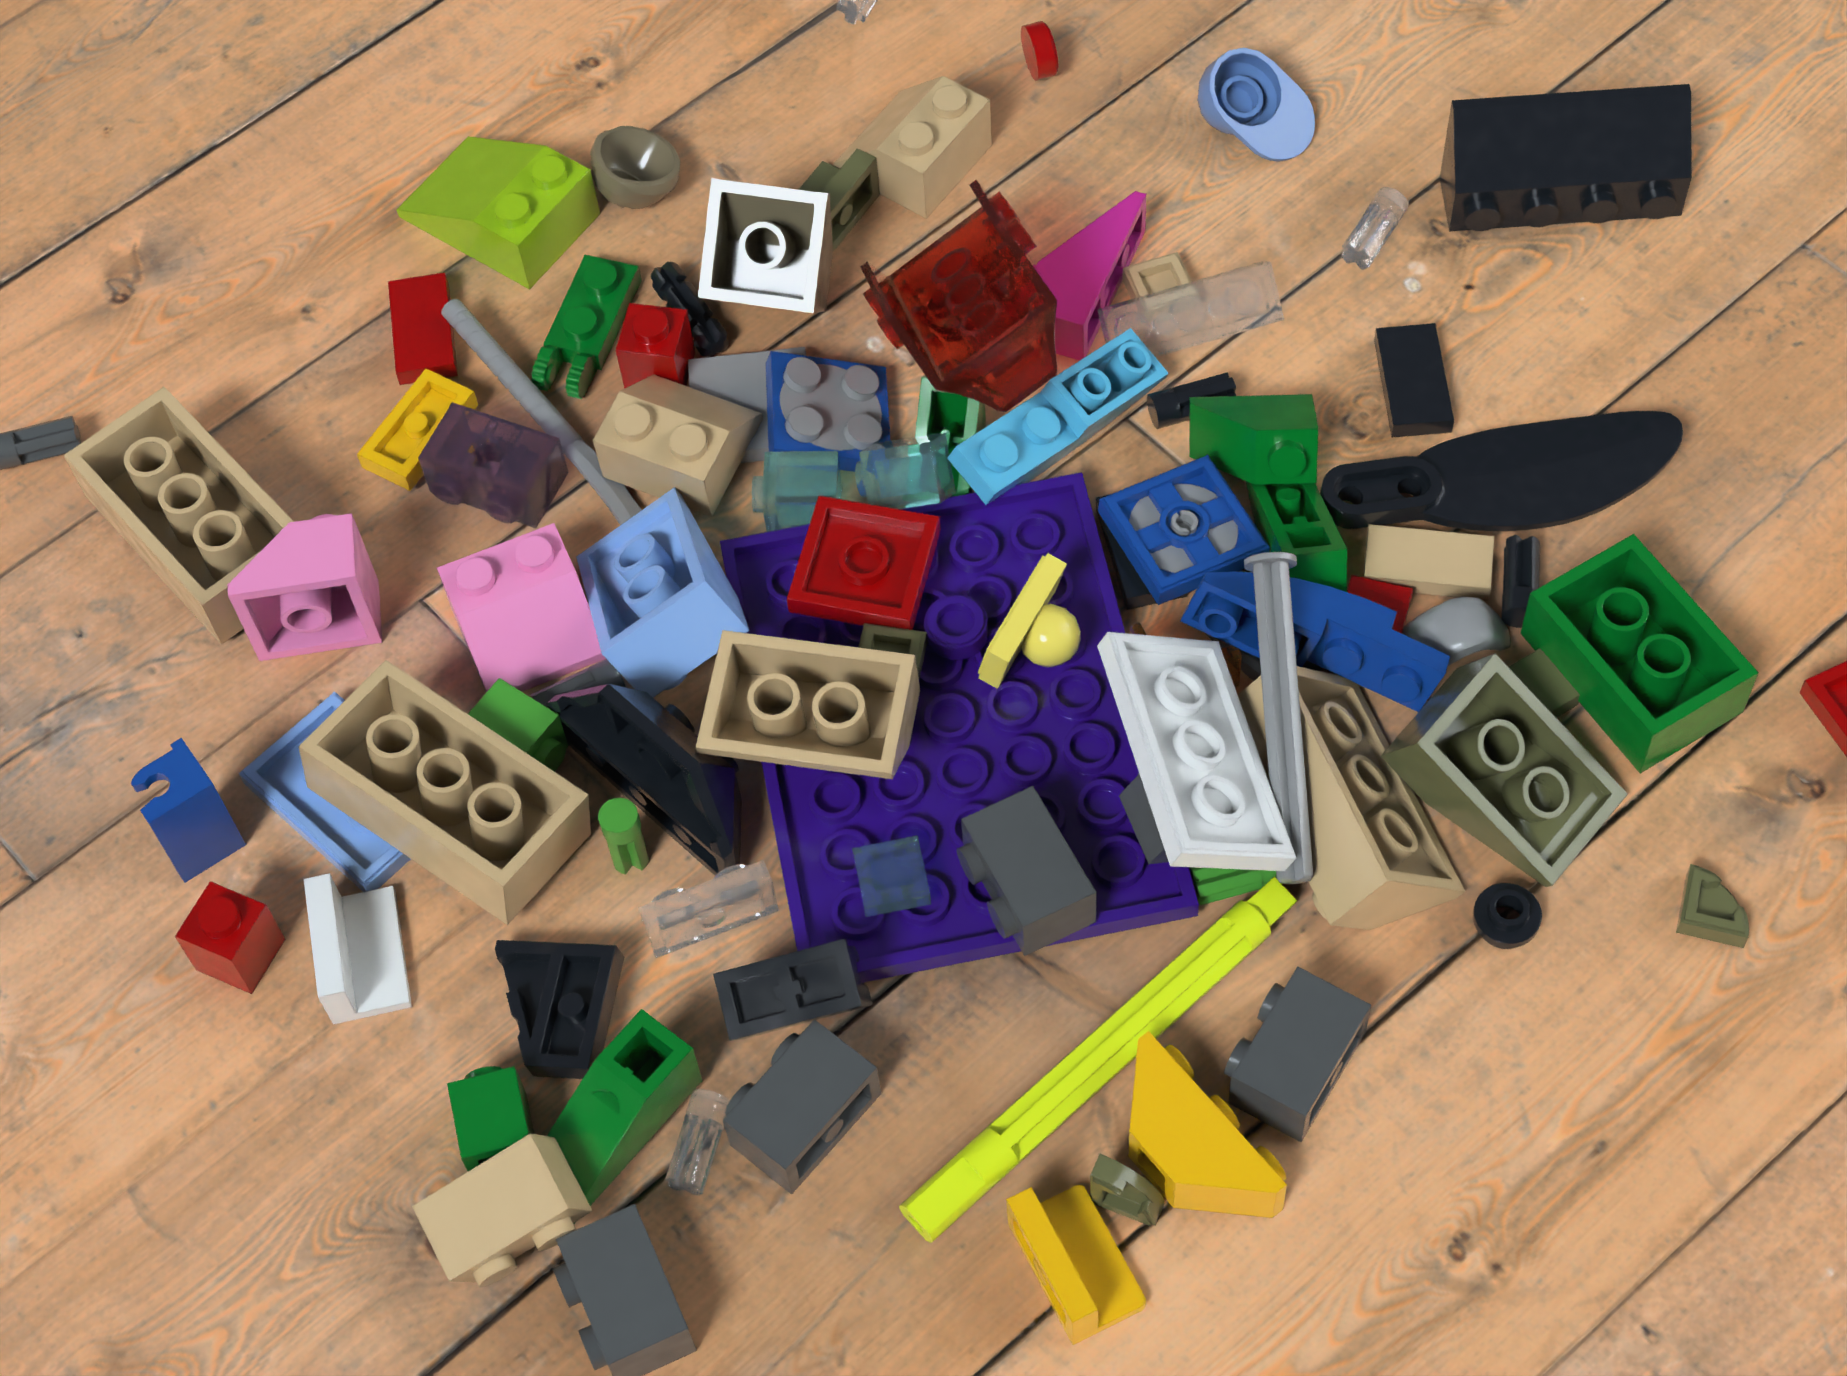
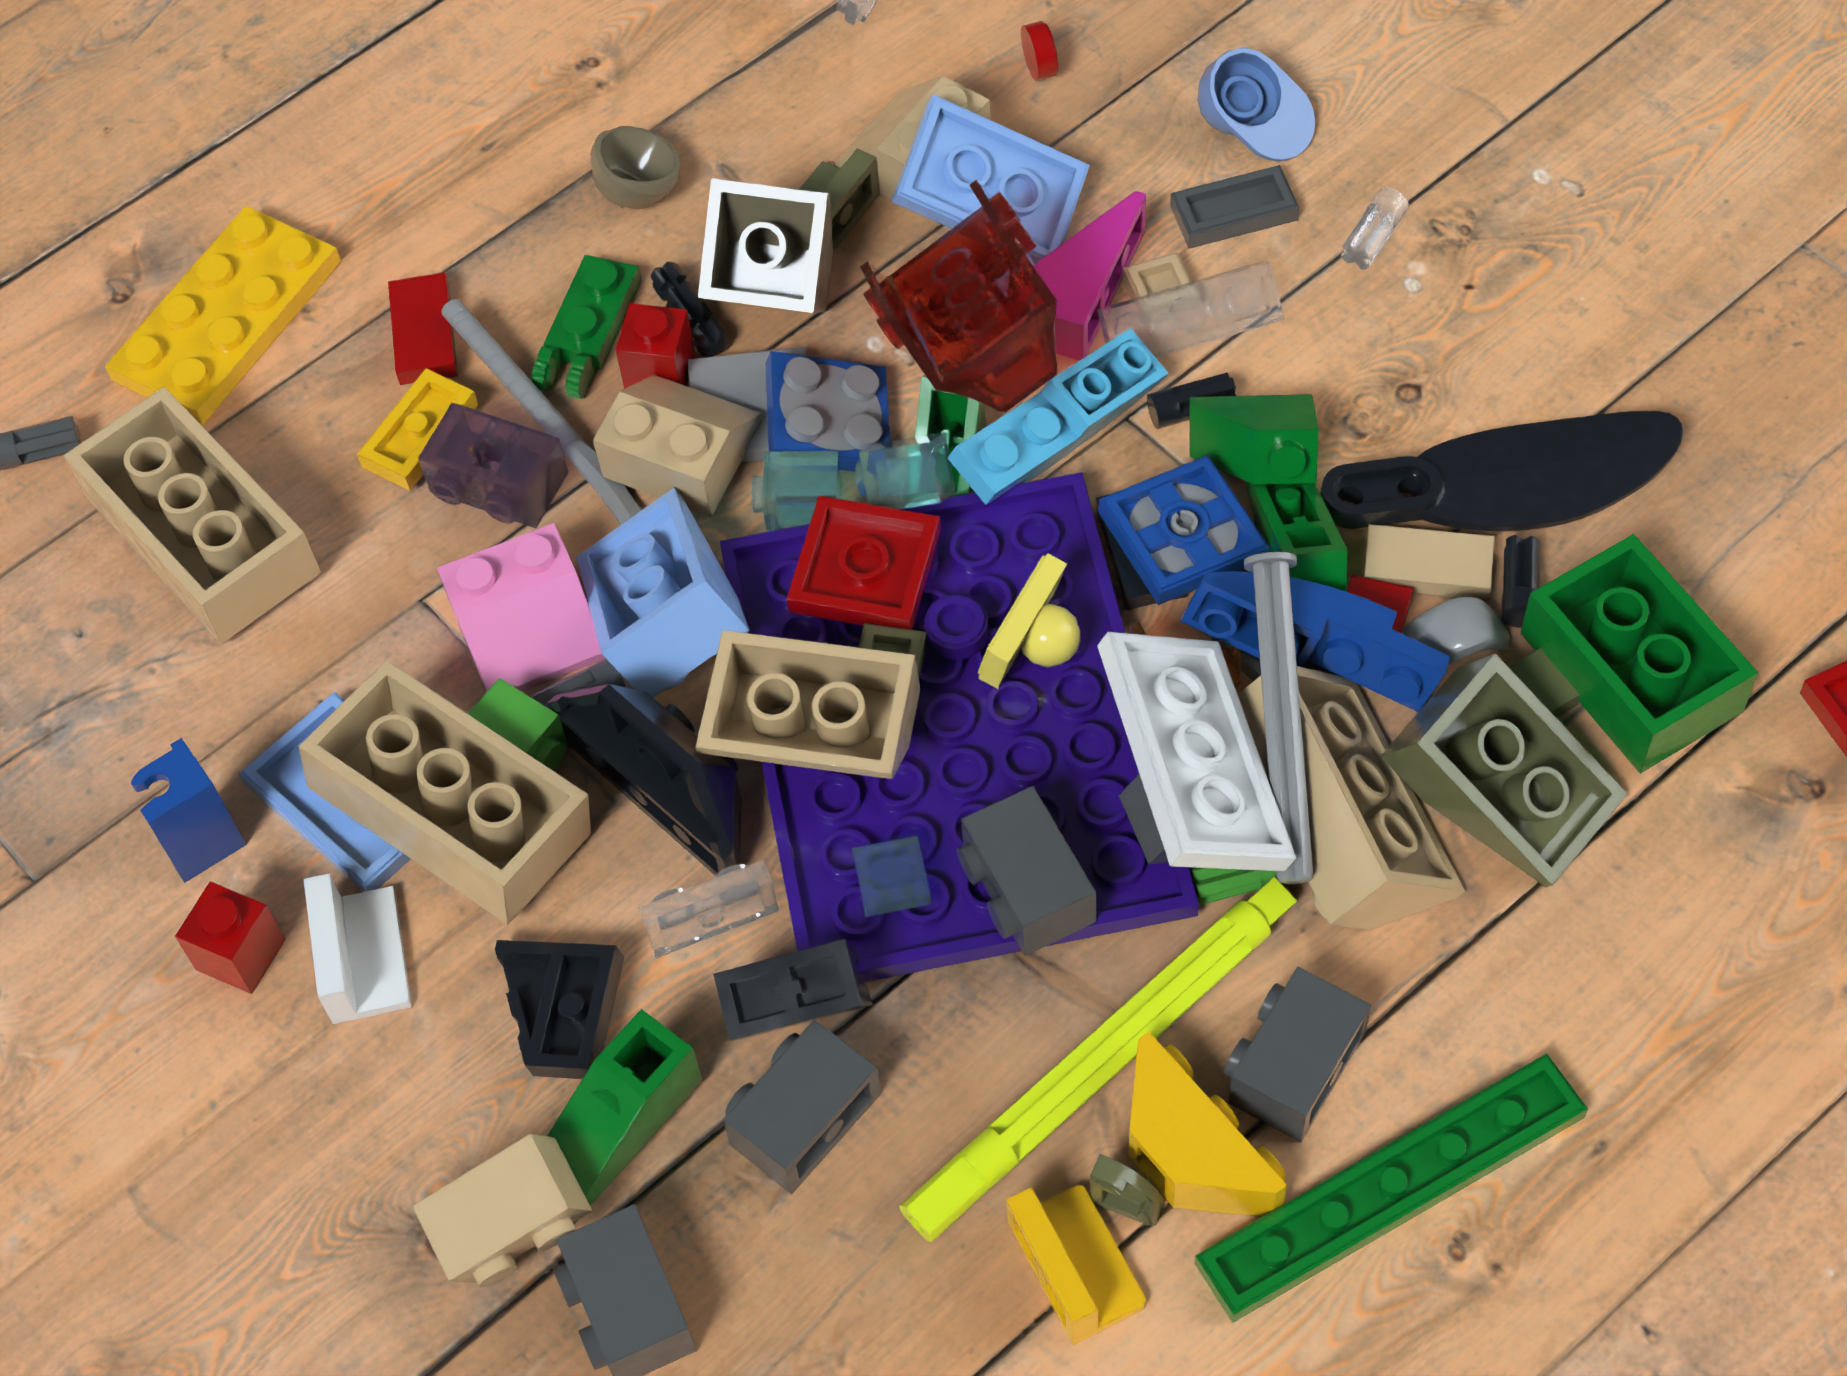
bright pink slope [227,513,382,661] -> none
lime slope [397,136,600,290] -> none
green brick [447,1066,535,1171] -> none
bright green piece [598,798,649,874] -> none
clear piece [665,1089,730,1195] -> none
black tile [1374,323,1454,438] -> none
black slope [1440,84,1692,232] -> none
black plate [1473,883,1542,949] -> none
olive tile [1676,864,1749,948] -> none
none -> yellow plate [105,205,341,425]
none -> light blue tile [891,94,1090,266]
none -> dark grey tile [1170,165,1299,249]
none -> green tile [1194,1053,1588,1323]

